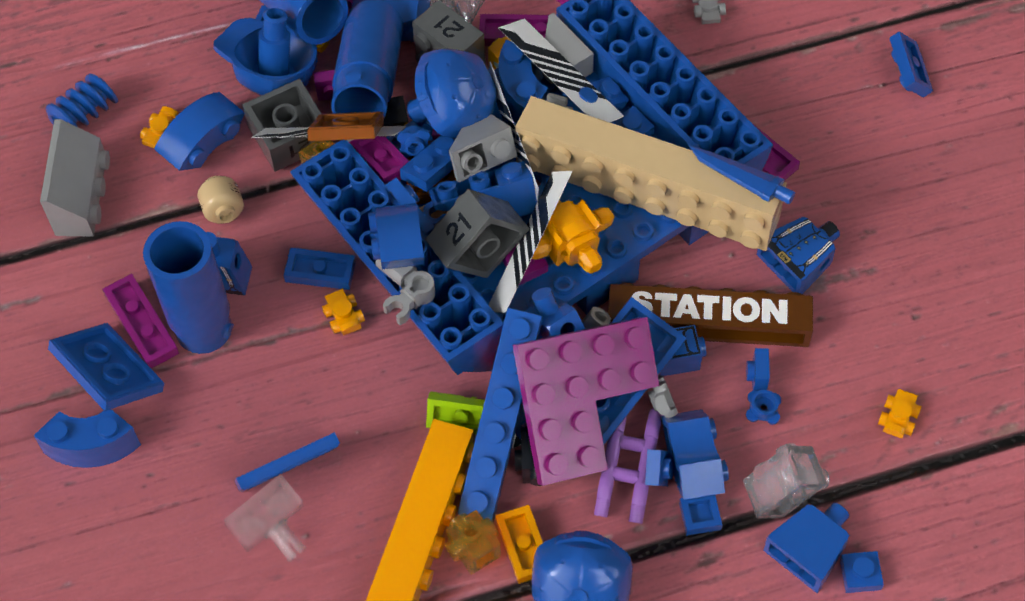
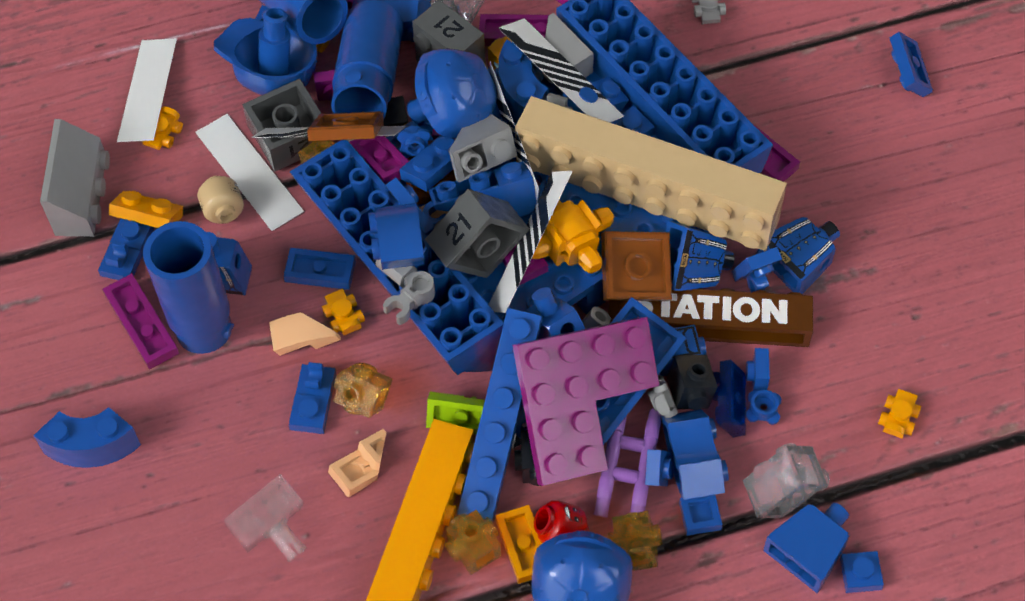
blue piece [45,73,118,127] -> none
blue tile [48,323,164,411] -> none
blue brick [154,92,245,171] -> none
blue tile [234,432,340,492] -> none
blue bar [688,145,795,204] -> none
none -> blue plate [98,218,154,280]
none -> light orange plate [109,191,183,228]
none -> white sticker [117,38,177,142]
none -> white sticker [195,114,304,231]
none -> light nougat slope [269,312,341,356]
none -> blue plate [289,362,337,434]
none -> light nougat slope [328,429,386,498]
none -> clear yellow brick [333,363,393,418]
none -> red head [534,500,589,543]
none -> dark orange tile [601,231,672,301]
none -> clear yellow brick [608,511,662,571]
none -> blue torso [665,221,735,291]
none -> black brick [666,355,718,410]
none -> clear blue plate [713,359,746,438]
none -> blue plate [731,247,782,292]

